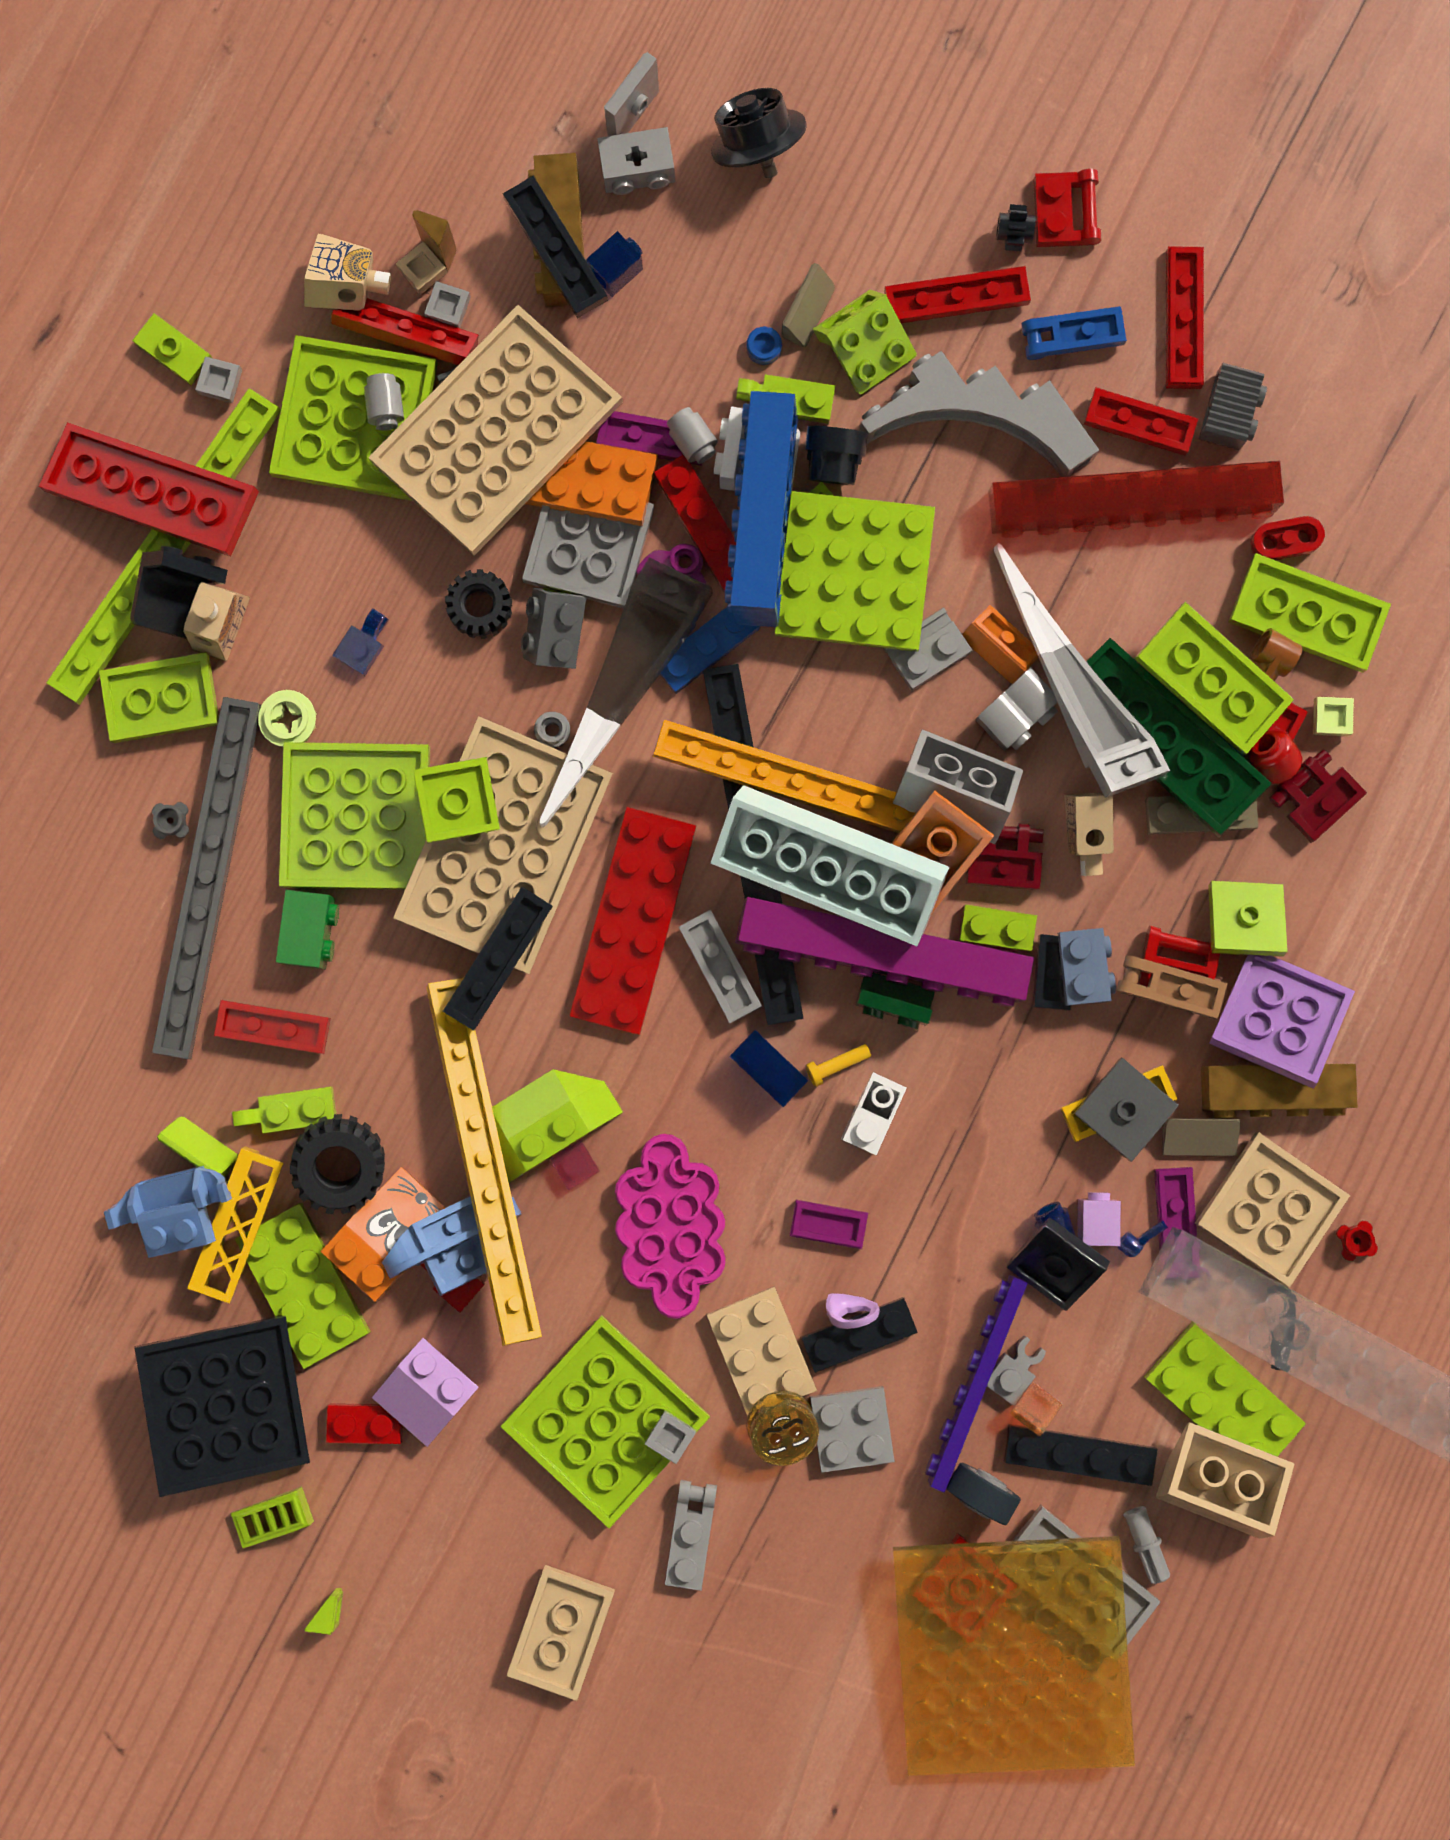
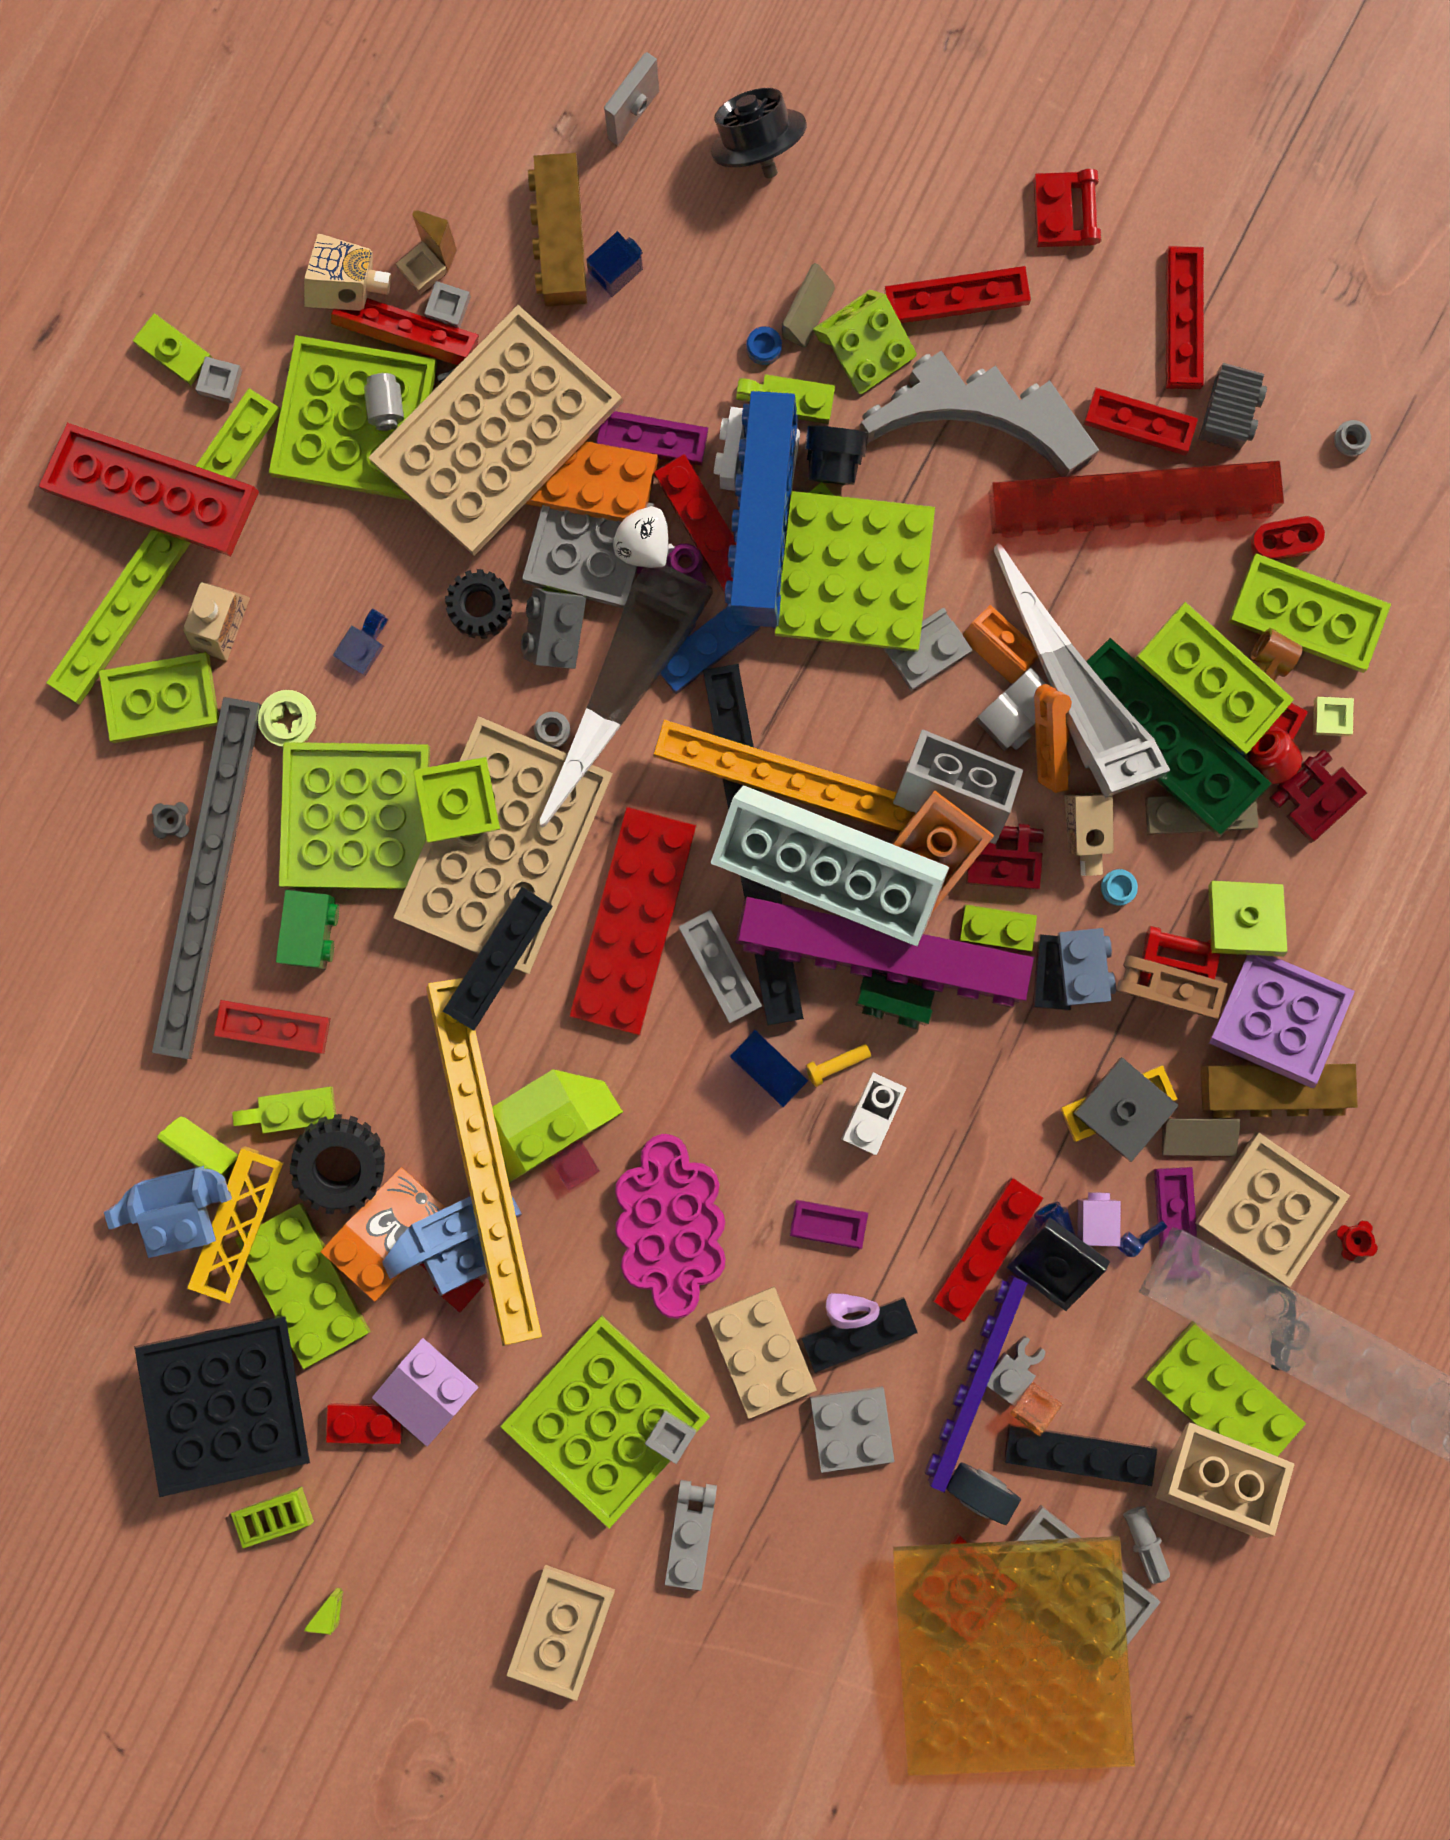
black bracket [130,546,228,640] -> none
black plate [502,175,608,319] -> none
light grey brick [597,127,675,195] -> none
light grey brick [667,407,718,464] -> none
clear yellow head [746,1391,819,1466] -> none
black gear [996,204,1036,252] -> none
blue plate [1021,306,1127,360] -> none
none -> white piece [613,506,674,568]
none -> red plate [932,1177,1044,1322]
none -> orange plate [1034,684,1072,793]
none -> medium azure plate [1101,869,1138,906]
none -> light grey plate [1334,420,1371,457]

